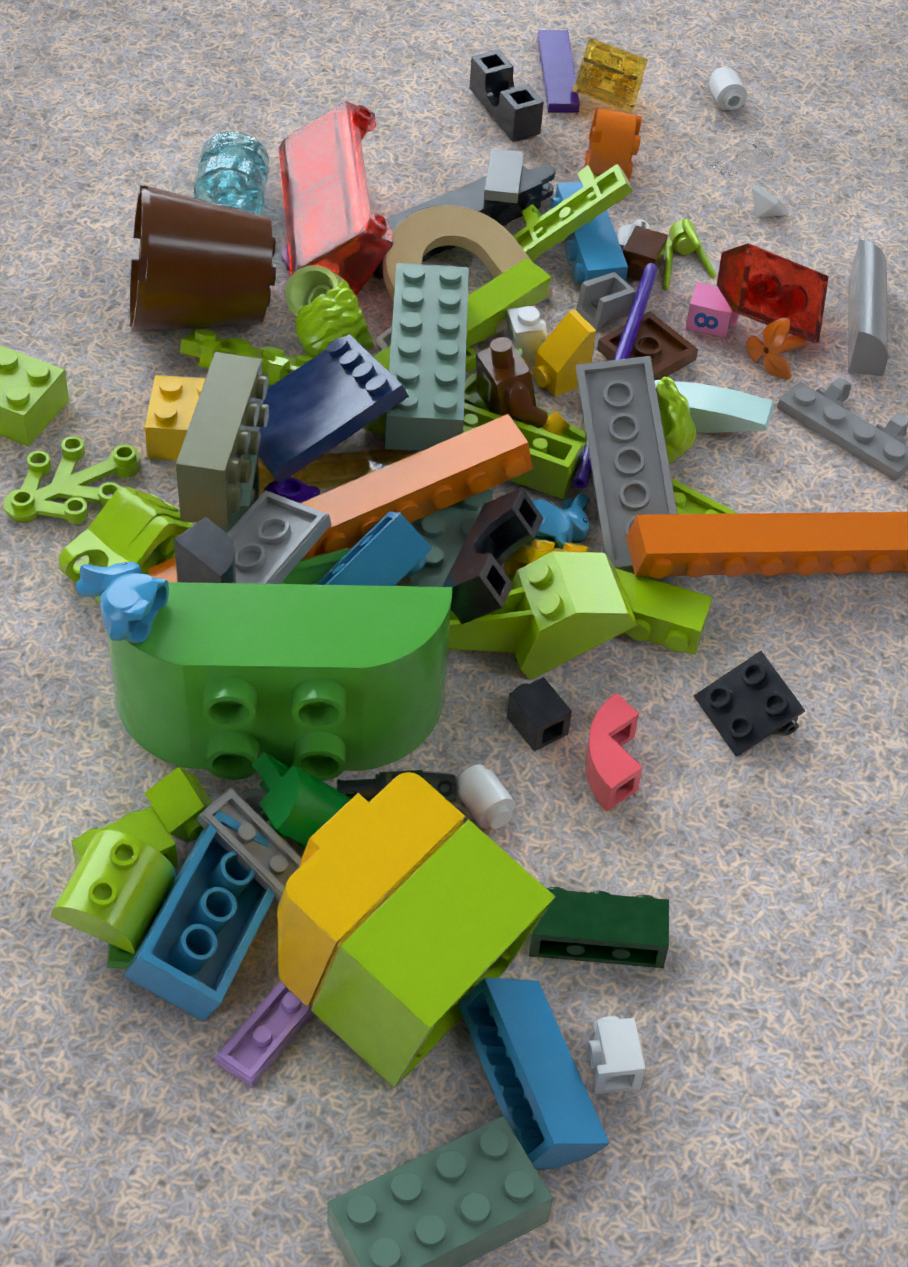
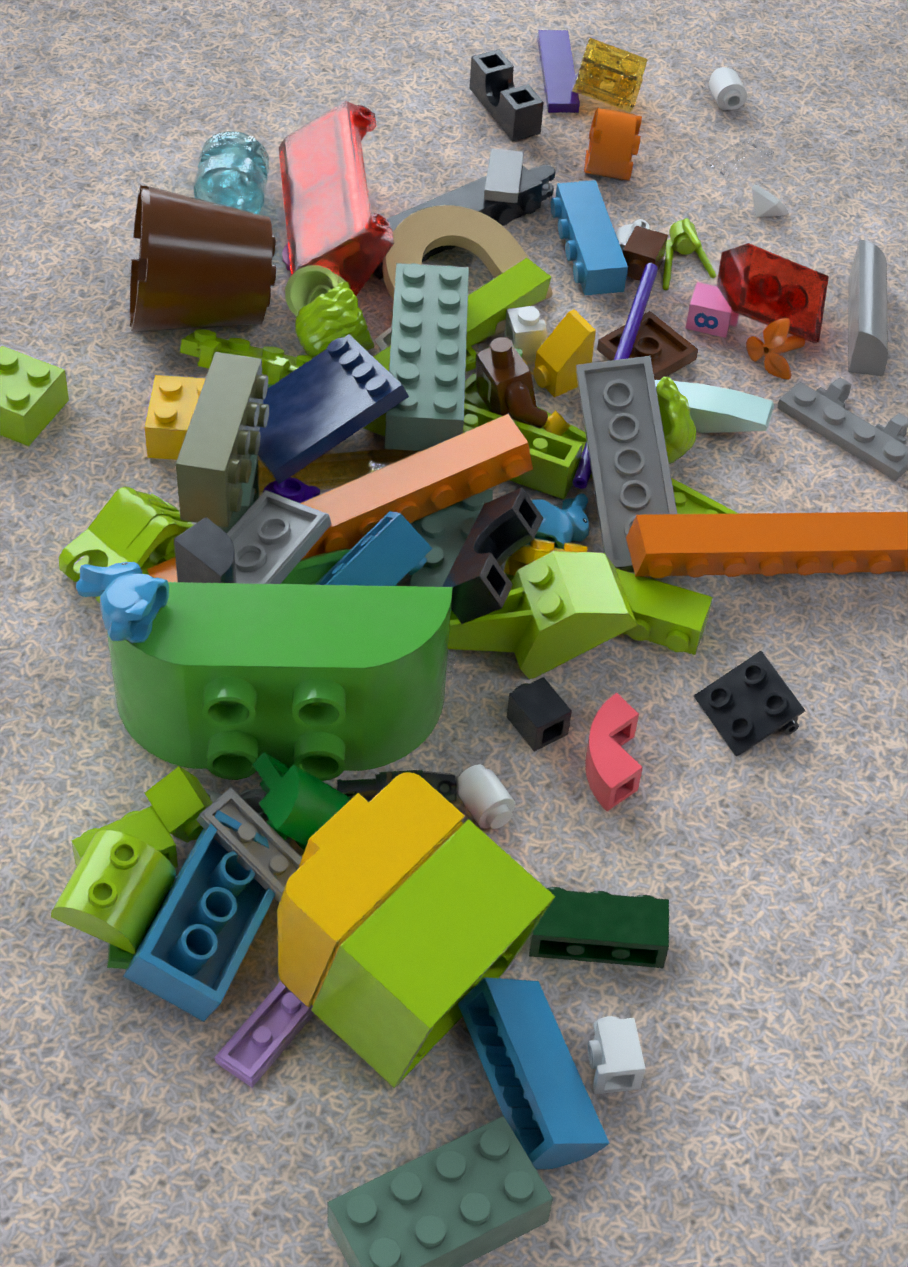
lime plant [3,436,141,524] -> none
lime hinge [513,163,633,261] -> none
light grey window [576,272,636,332] -> none

